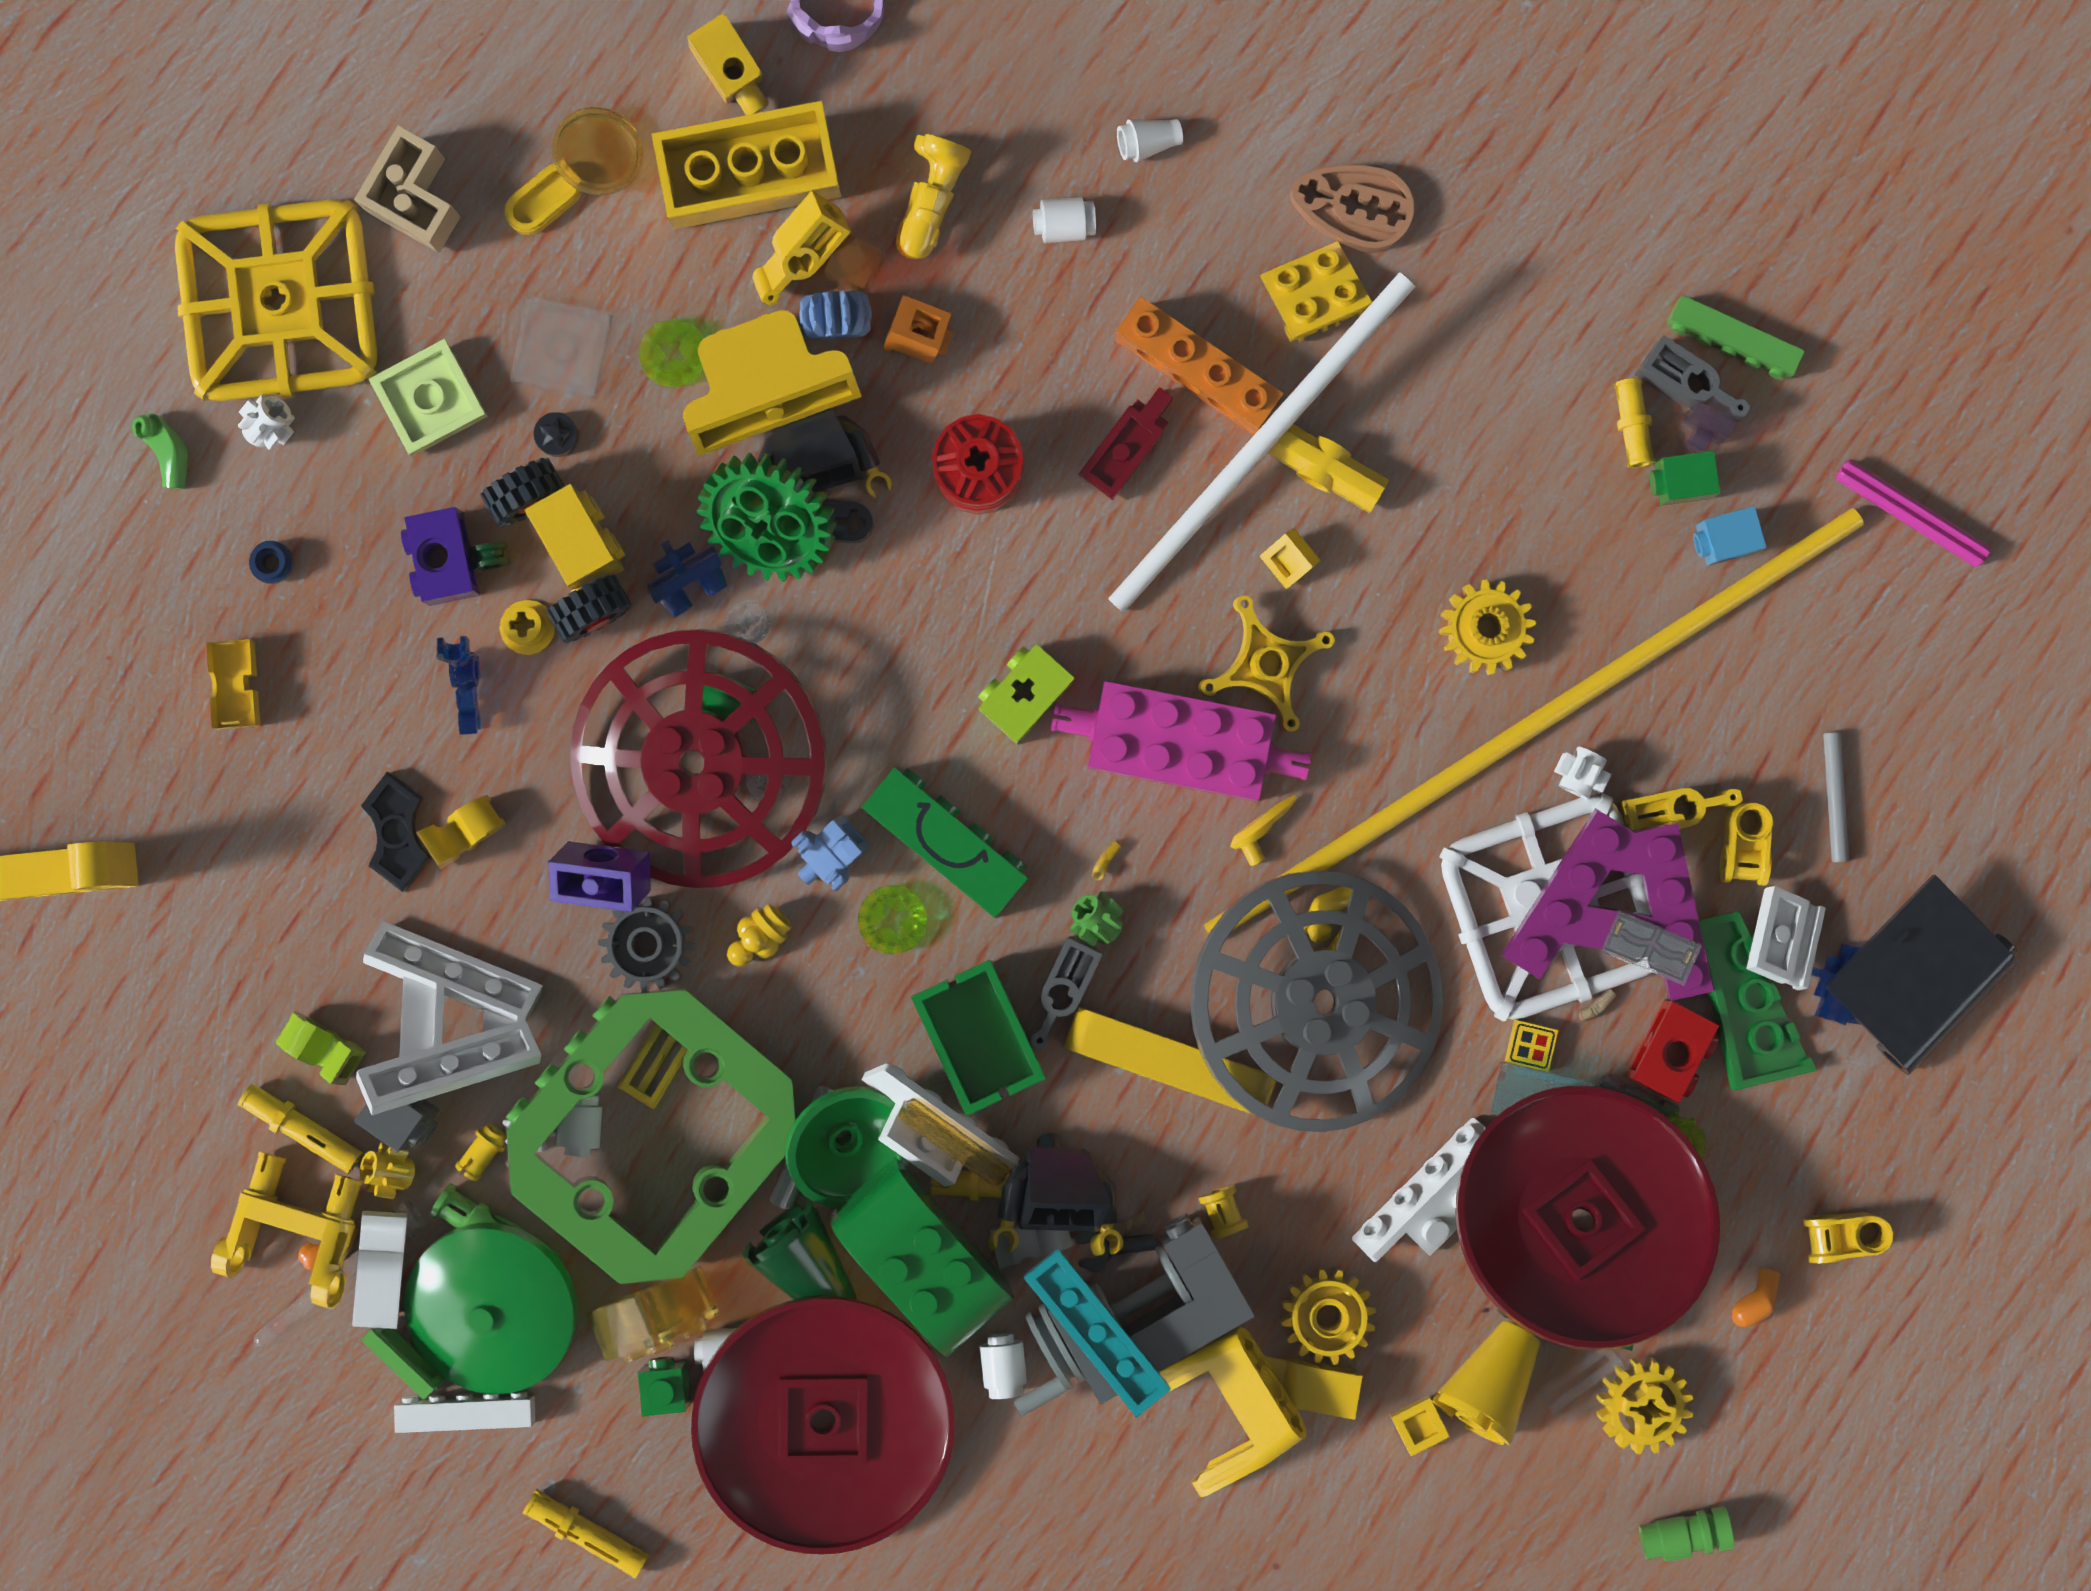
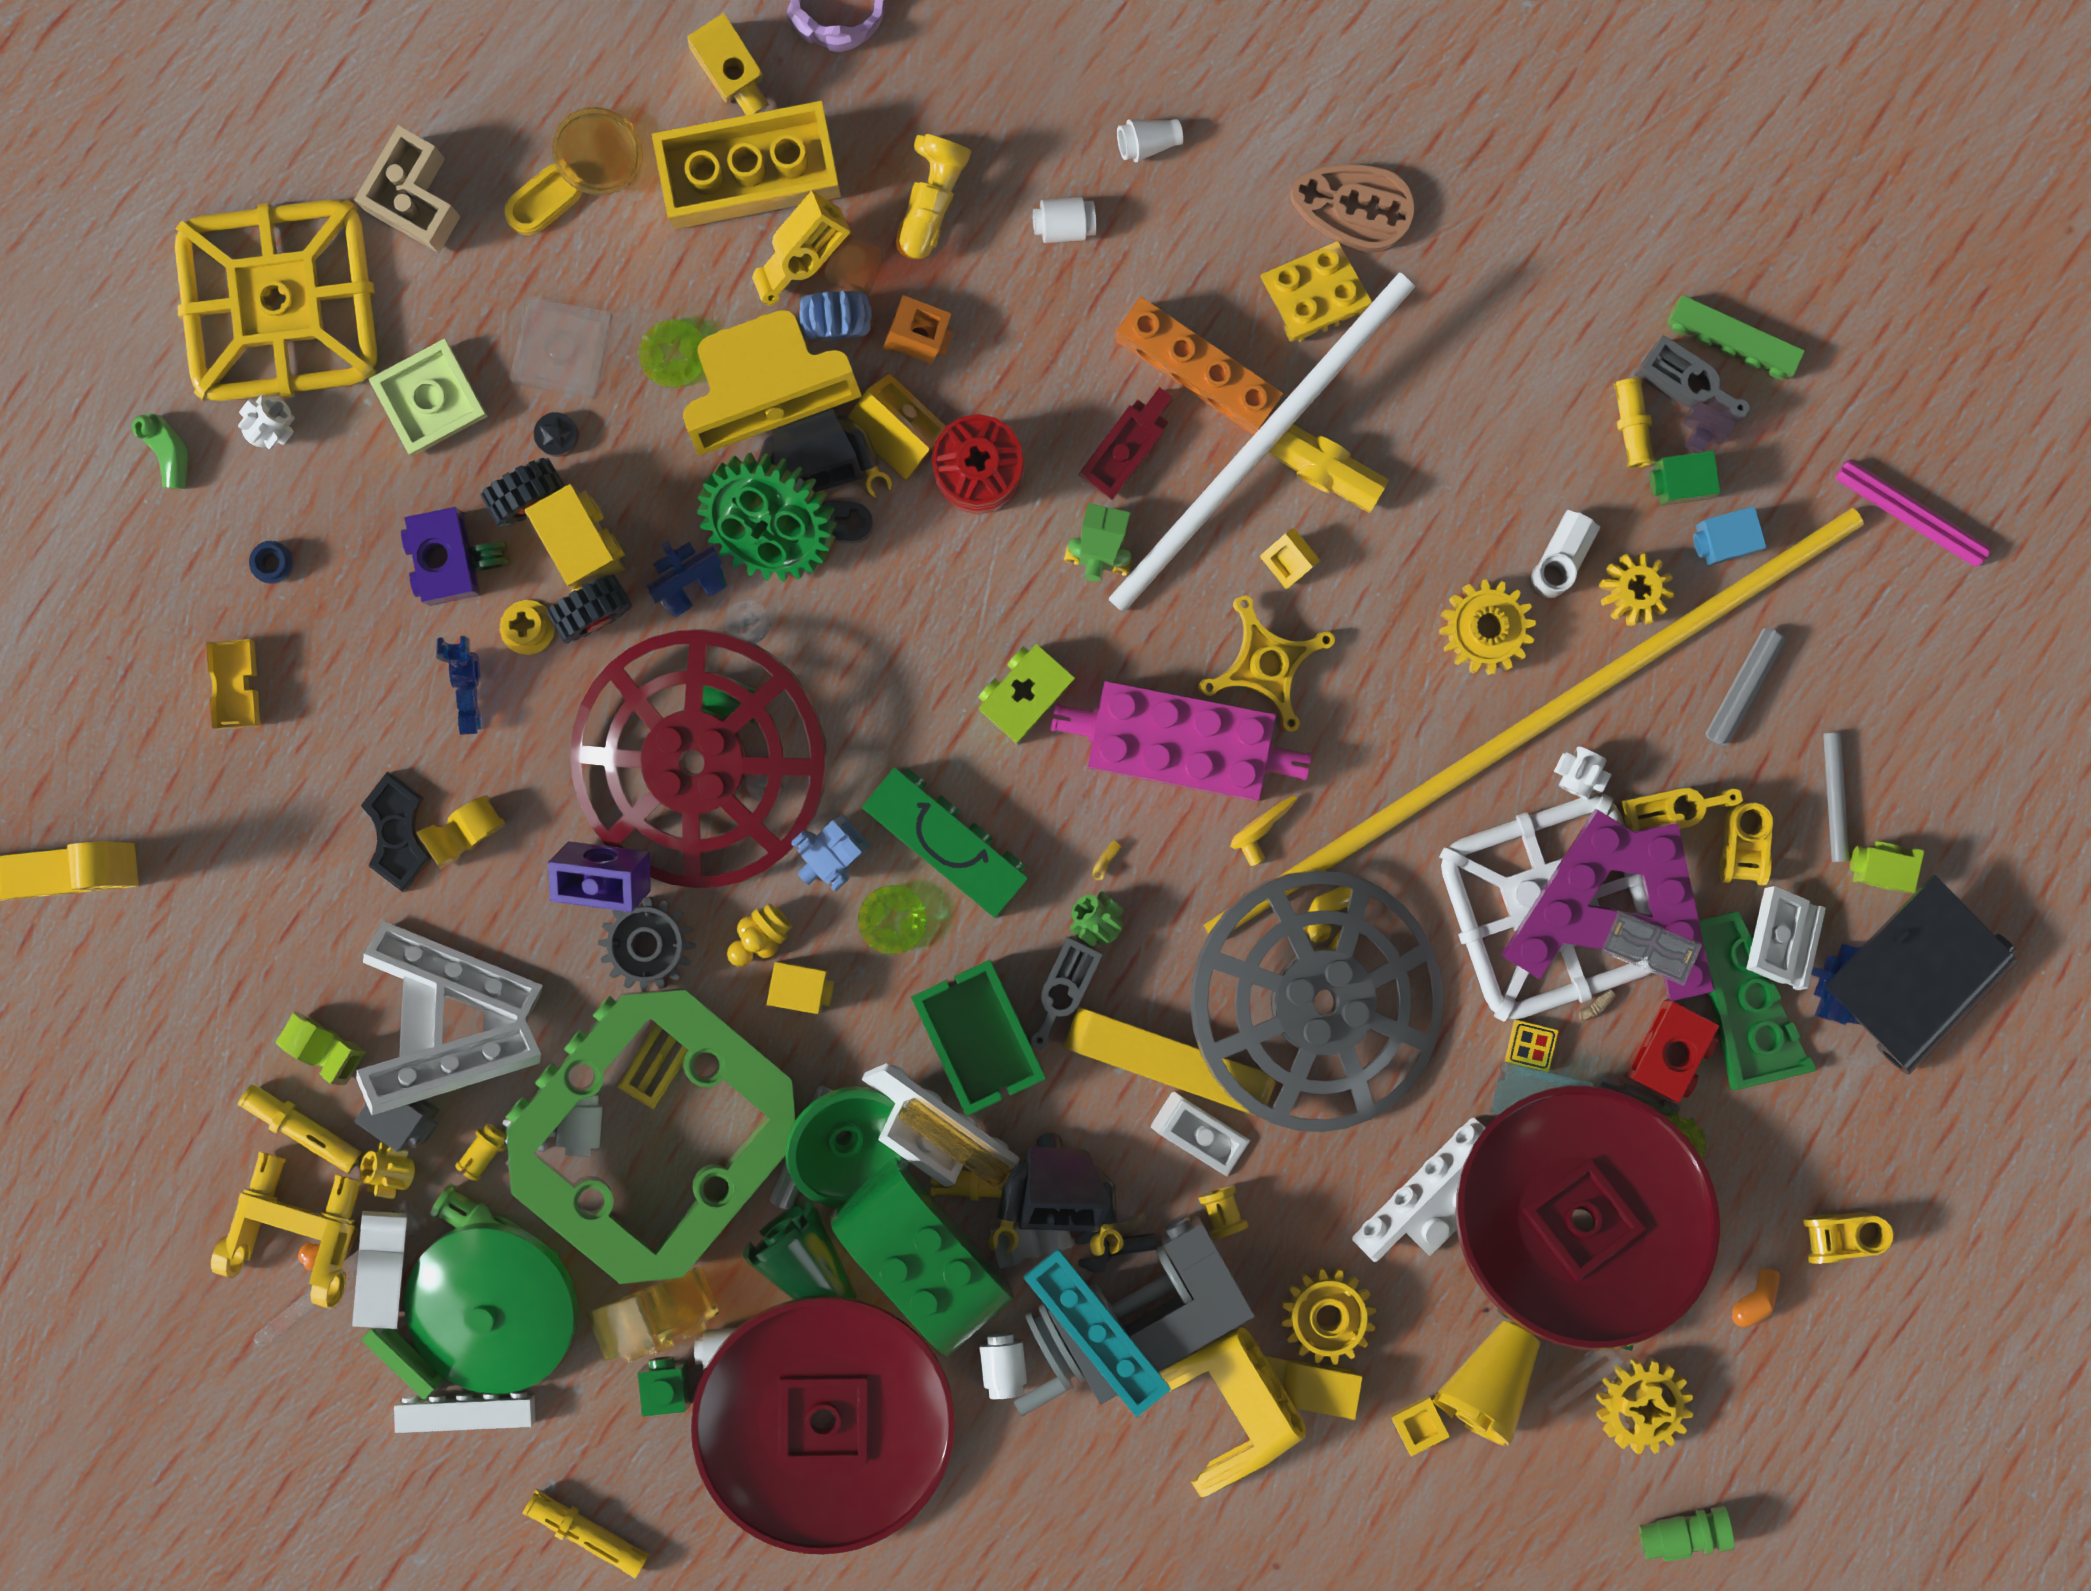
none -> yellow brick [767,961,834,1014]
none -> yellow panel [848,373,946,480]
none -> bright green piece [1064,503,1132,582]
none -> white slope [1151,1092,1251,1177]
none -> white piece [1531,510,1600,598]
none -> yellow gear [1599,552,1674,626]
none -> light grey axle [1705,627,1785,747]
none -> lime brick [1850,841,1924,893]

